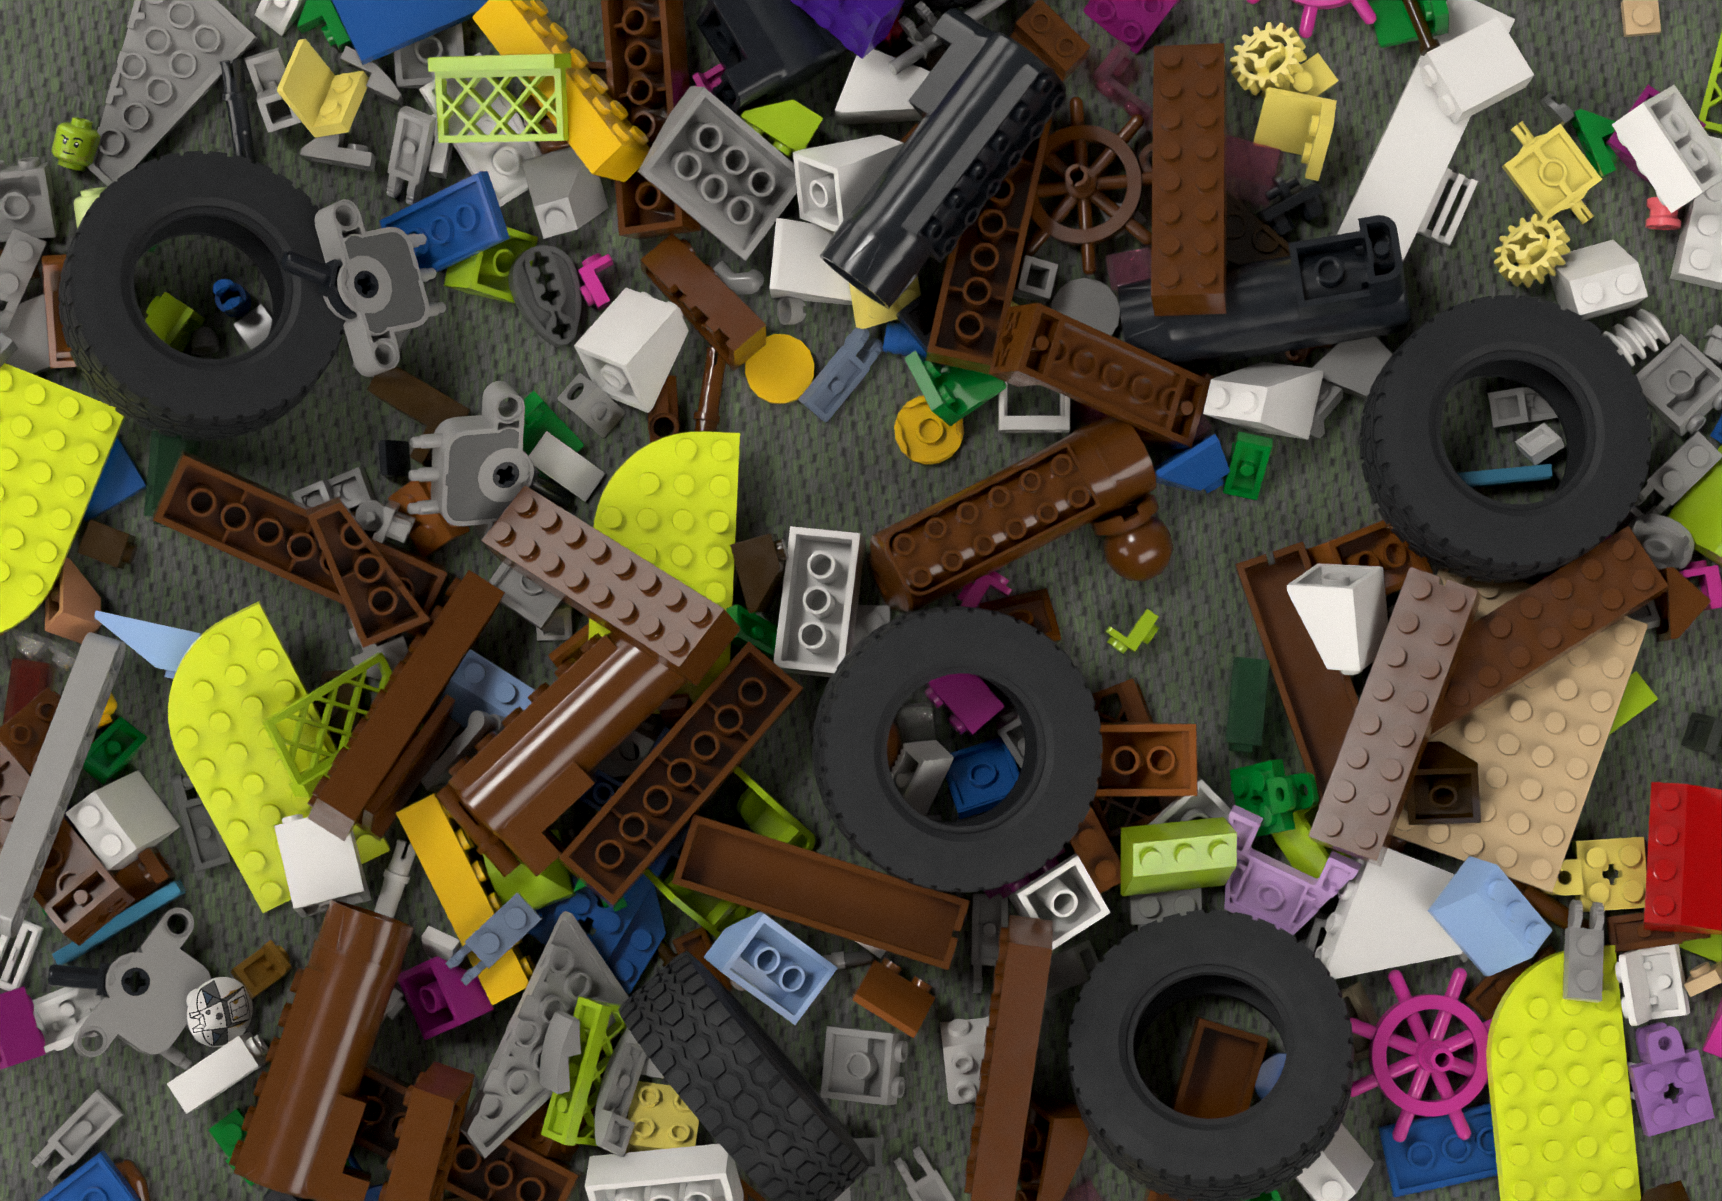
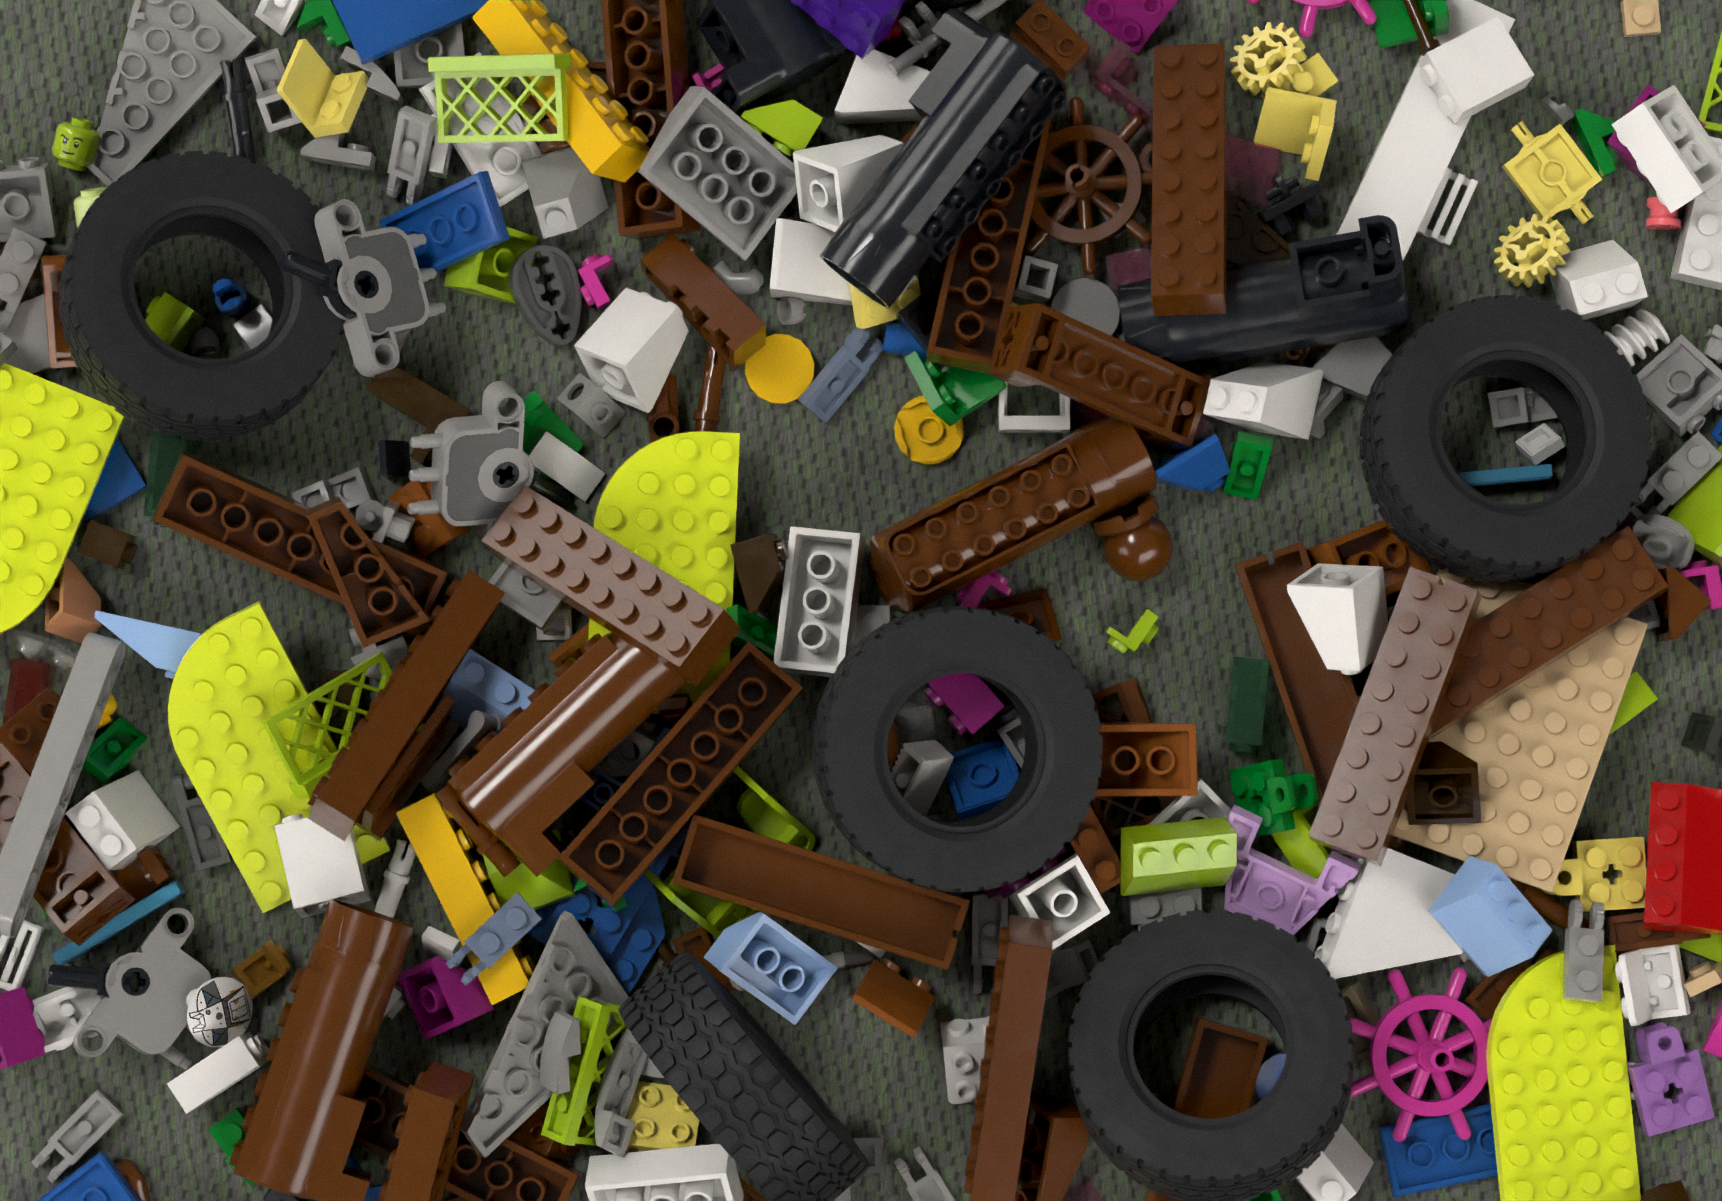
light grey plate [821,1026,908,1105] -> none

